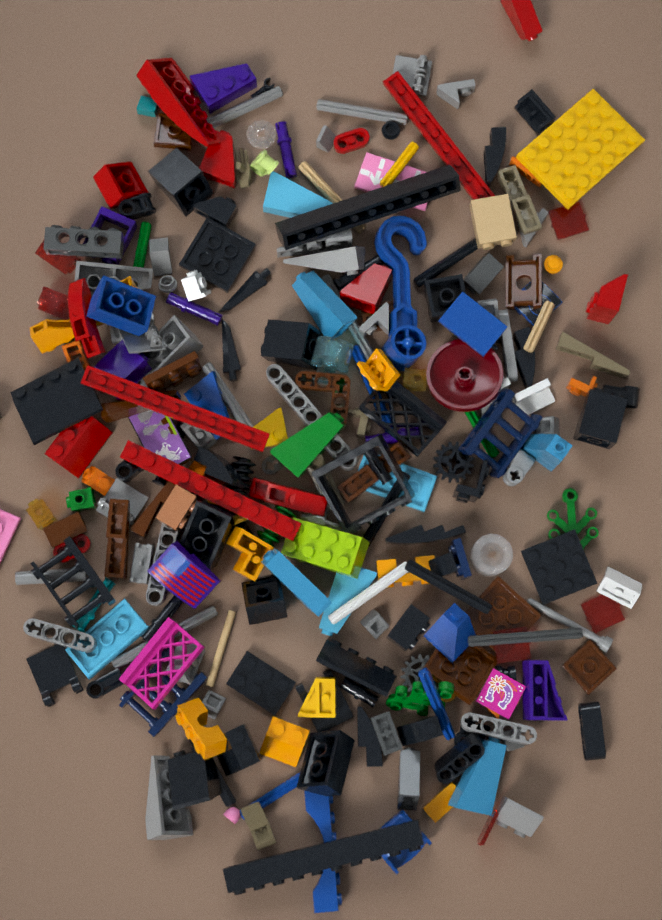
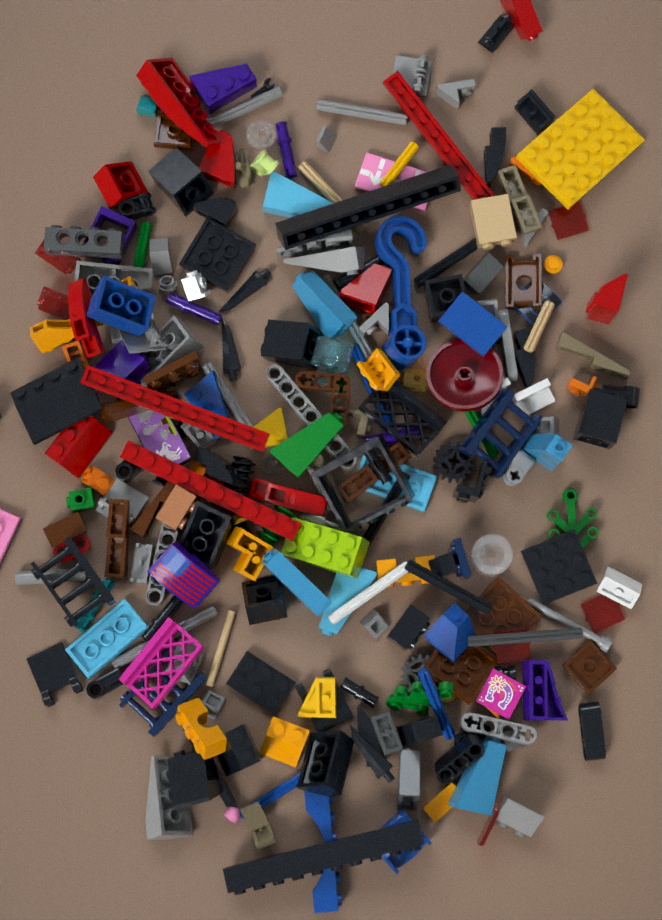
light grey beam [23,618,97,653] -> none
clear yellow brick [26,499,57,530] -> none
black slope [316,639,396,697] -> none
red plate [333,128,370,154] -> none
black plate [382,121,400,140] -> none
black slope [385,524,466,545] -> none
none -> black bar [350,725,395,783]
none -> black hinge [478,14,515,53]

